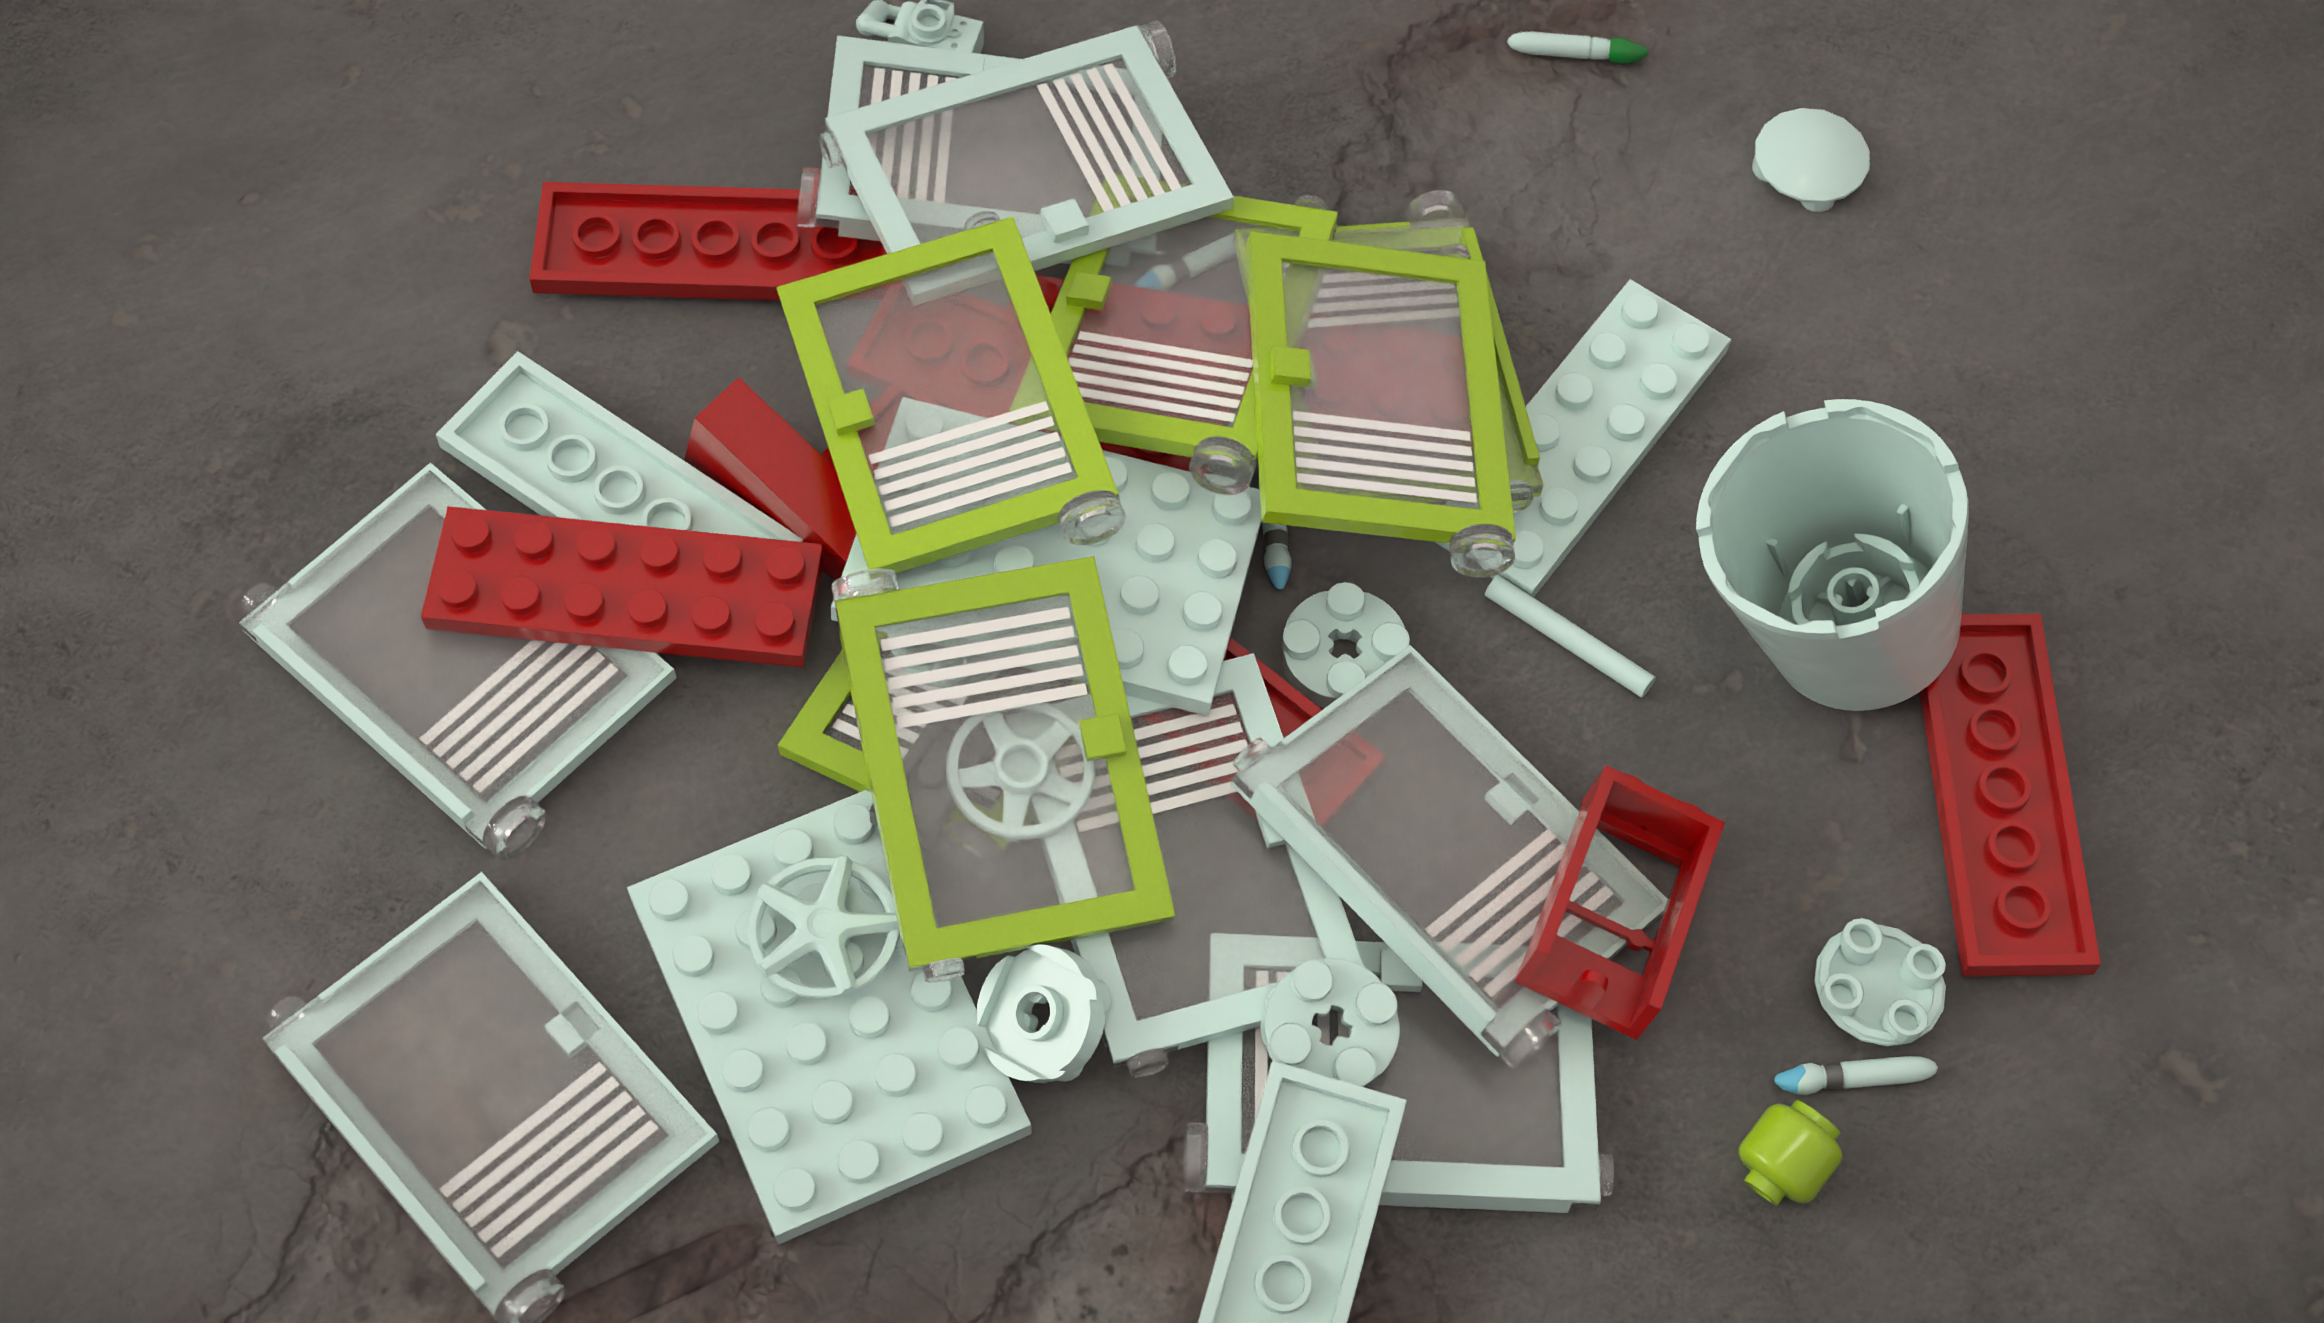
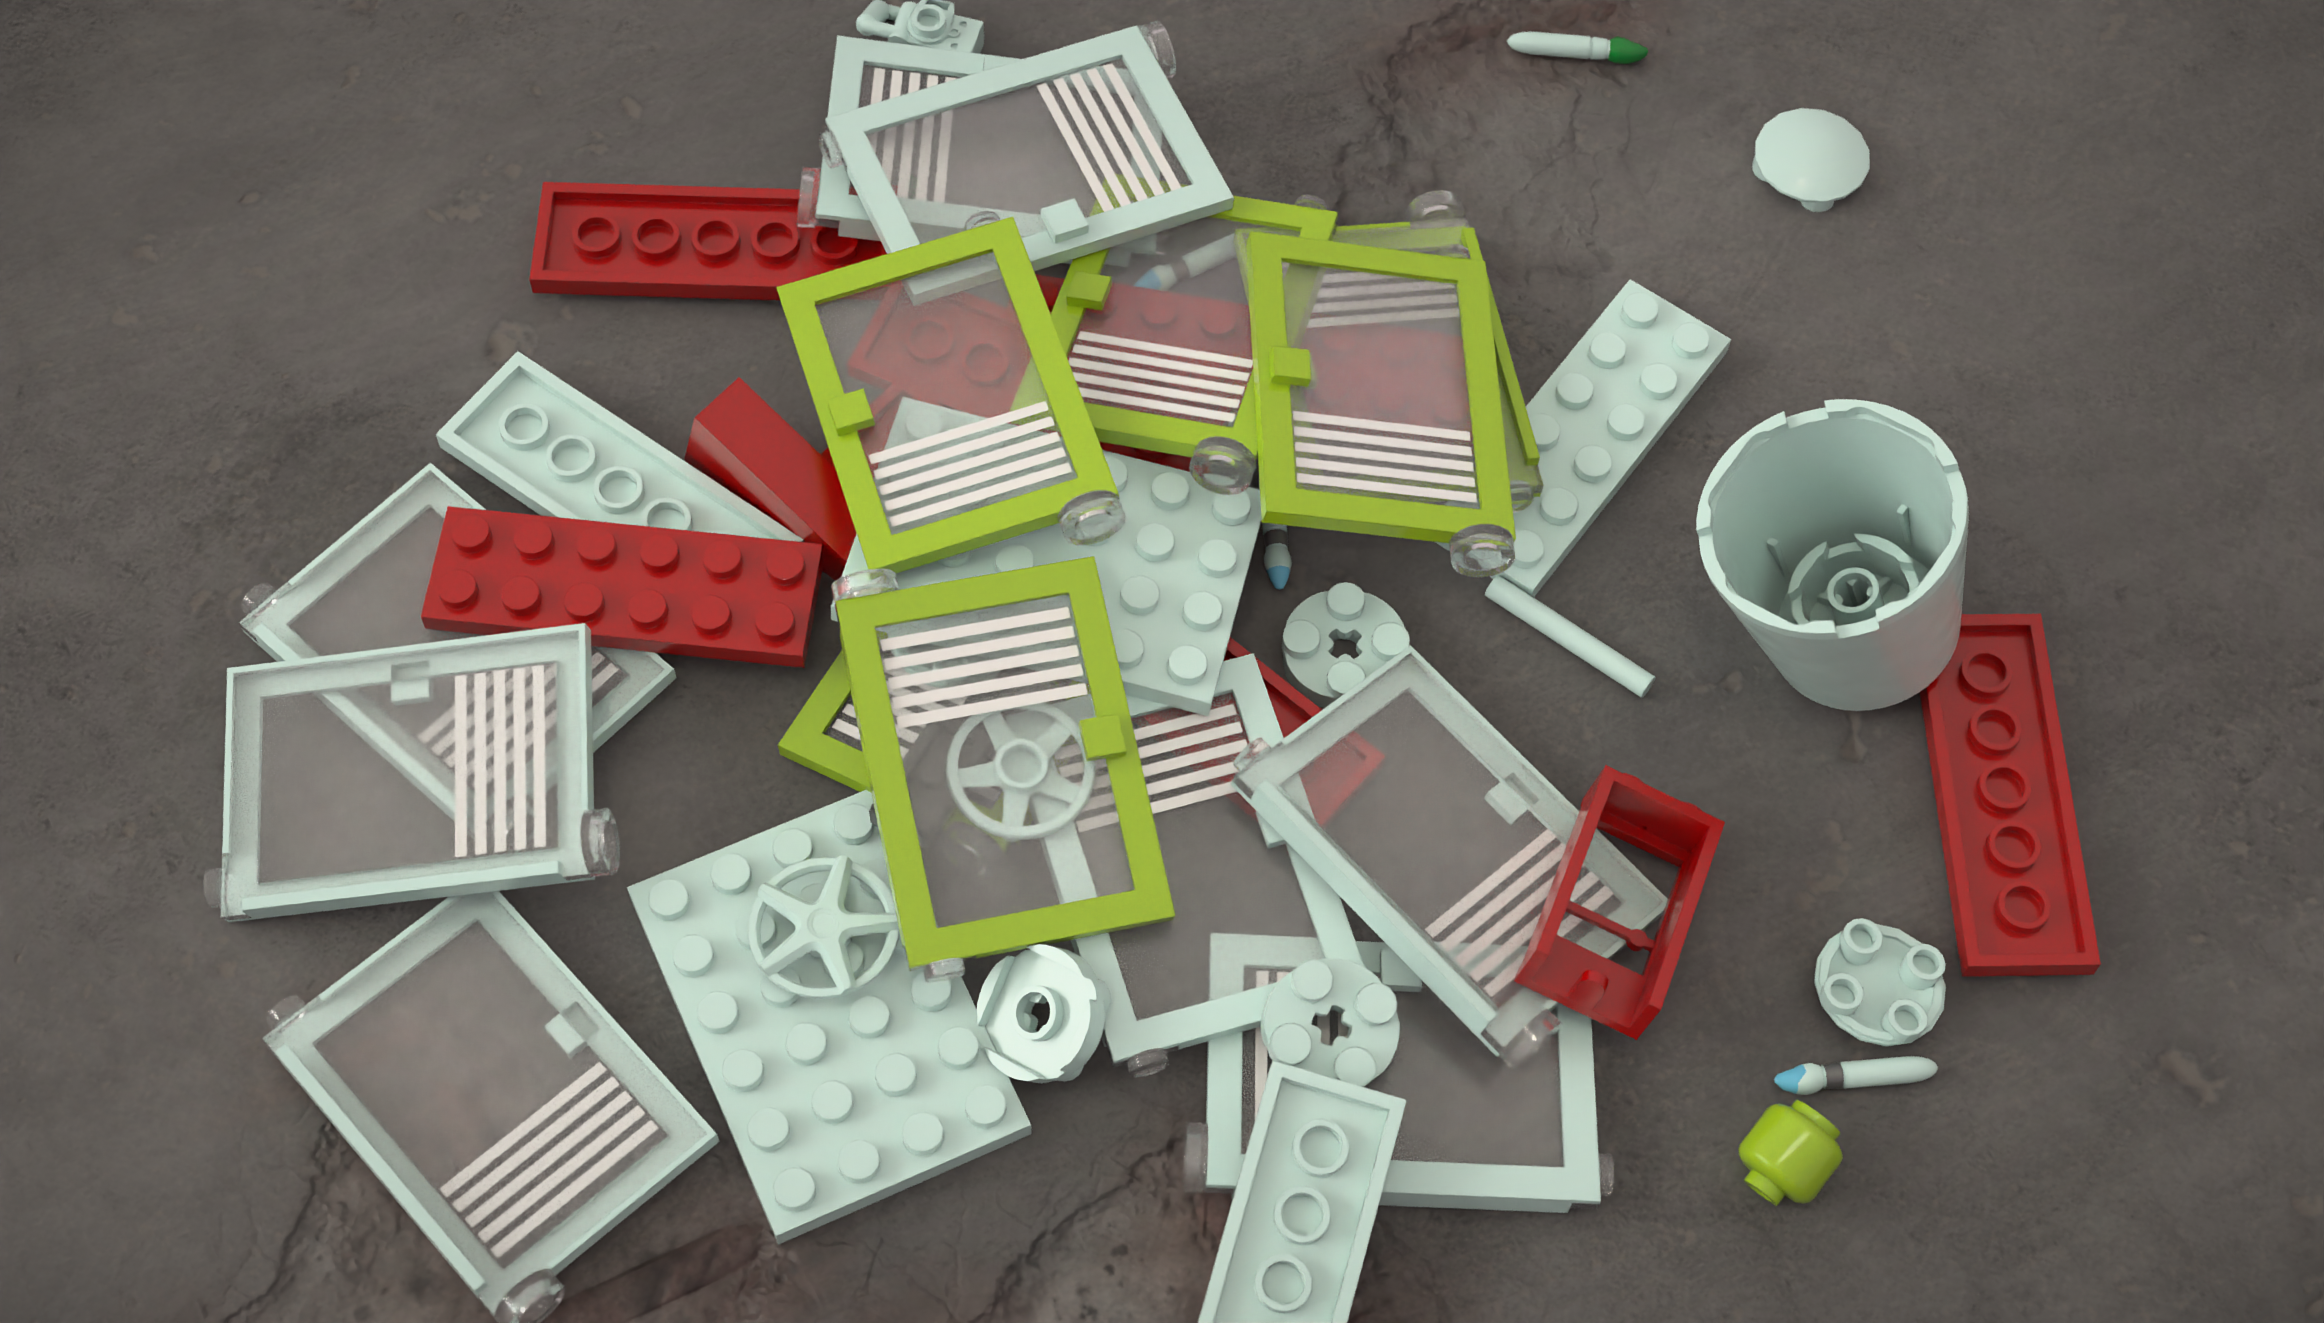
none -> clear door [203,623,620,922]

